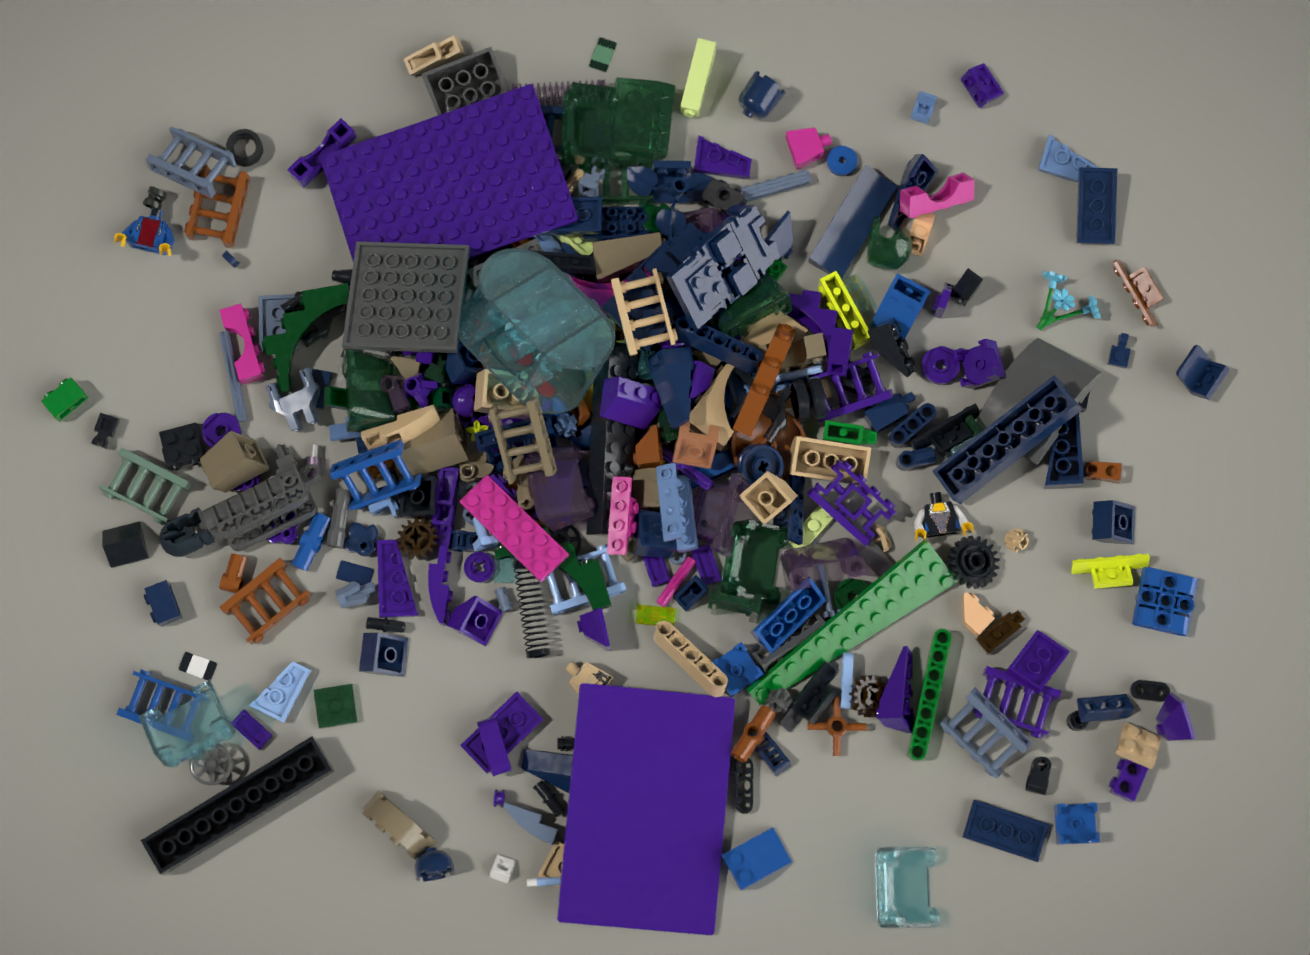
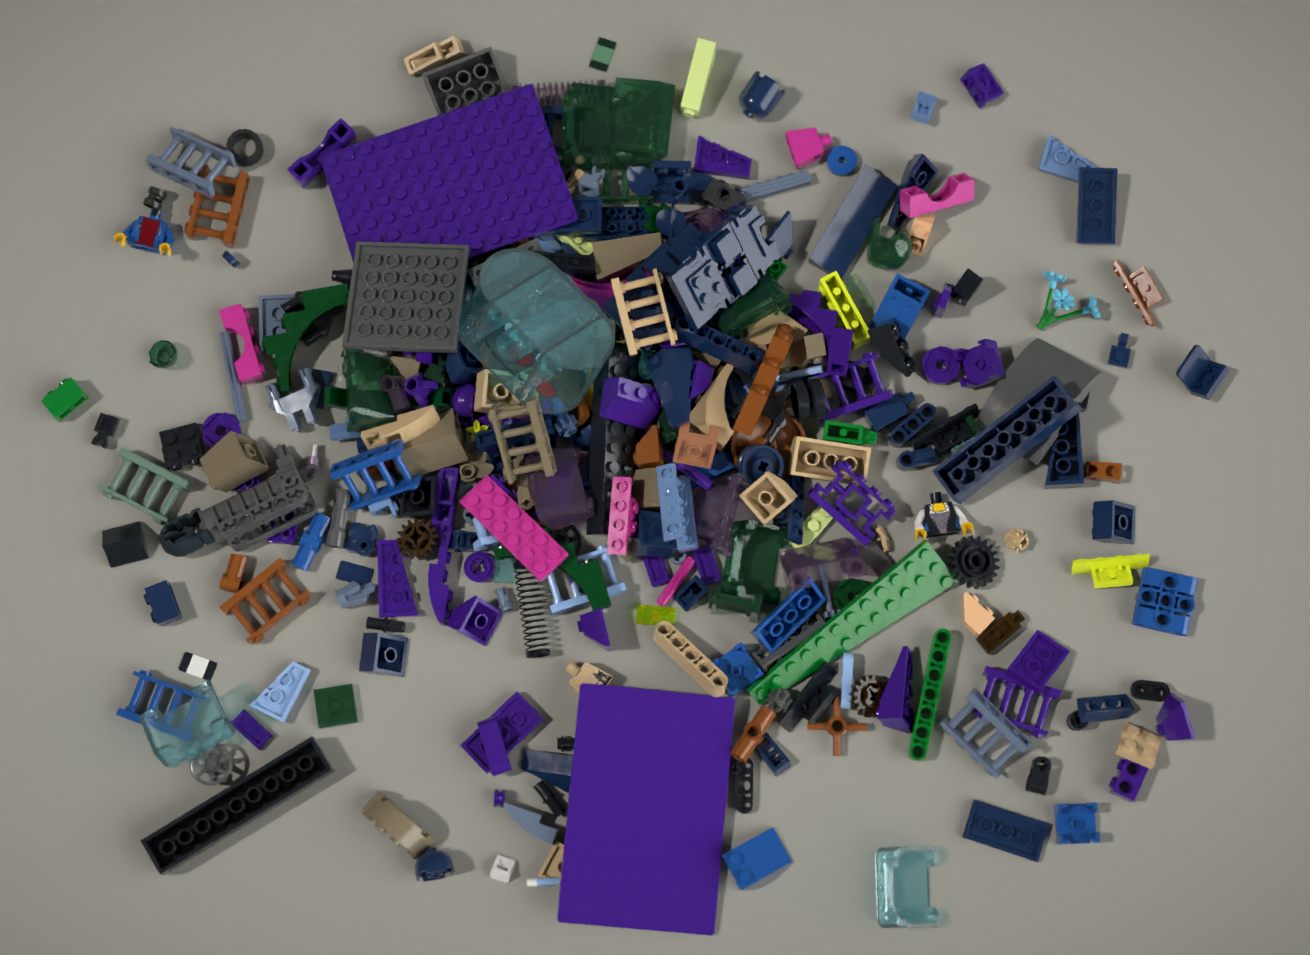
none -> clear green hair [148,340,178,369]

